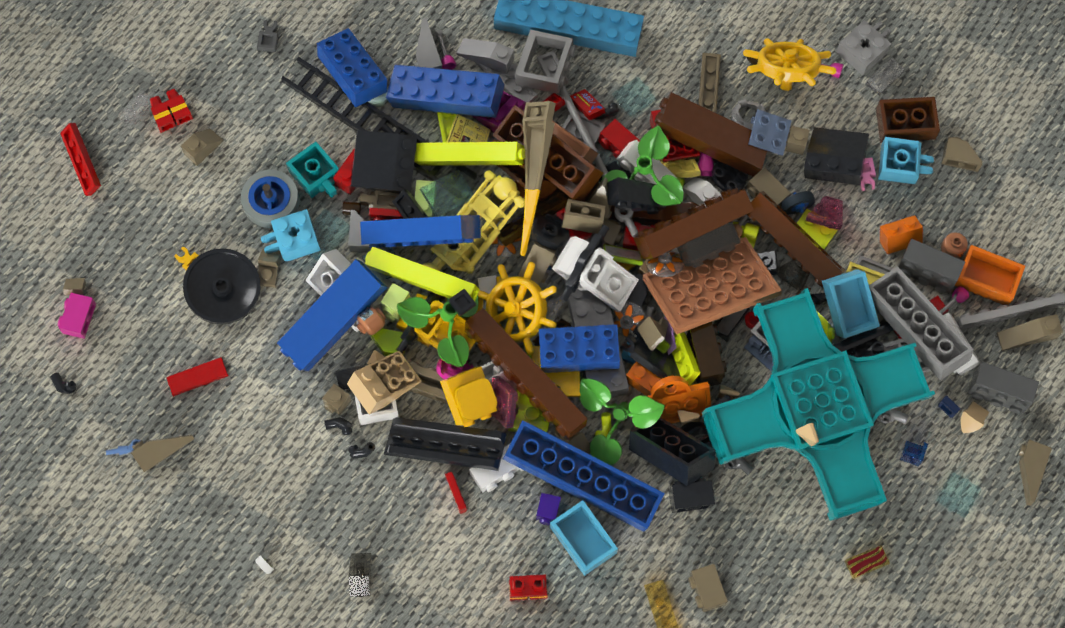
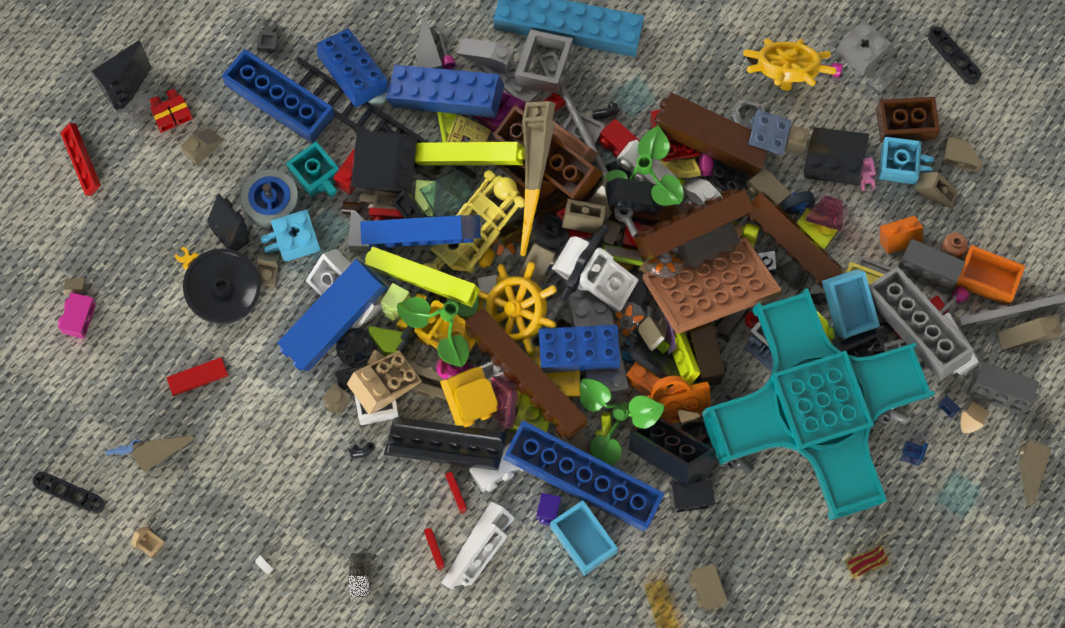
black arm [50,373,76,394] -> none
black arm [324,417,352,435] -> none
nougat head [356,307,386,336] -> none
black tile [448,289,476,316] -> none
red hips [509,574,548,601] -> none
red tile [570,89,605,120] -> none
dark tan tile [698,53,721,113] -> none
tan slope [718,385,740,400] -> none
tan slope [796,423,819,446] -> none
none -> black beam [33,472,105,514]
none -> black slope [92,40,151,110]
none -> tan tile [132,527,165,559]
none -> black slope [207,194,250,251]
none -> blue brick [222,48,335,144]
none -> black dish [336,328,374,366]
none -> red tile [424,528,445,570]
none -> white wedge [442,502,515,589]
none -> yellow arm [479,244,495,268]
none -> light grey arm [515,238,532,264]
none -> dark tan slope [914,172,958,208]
none -> black beam [928,27,981,85]

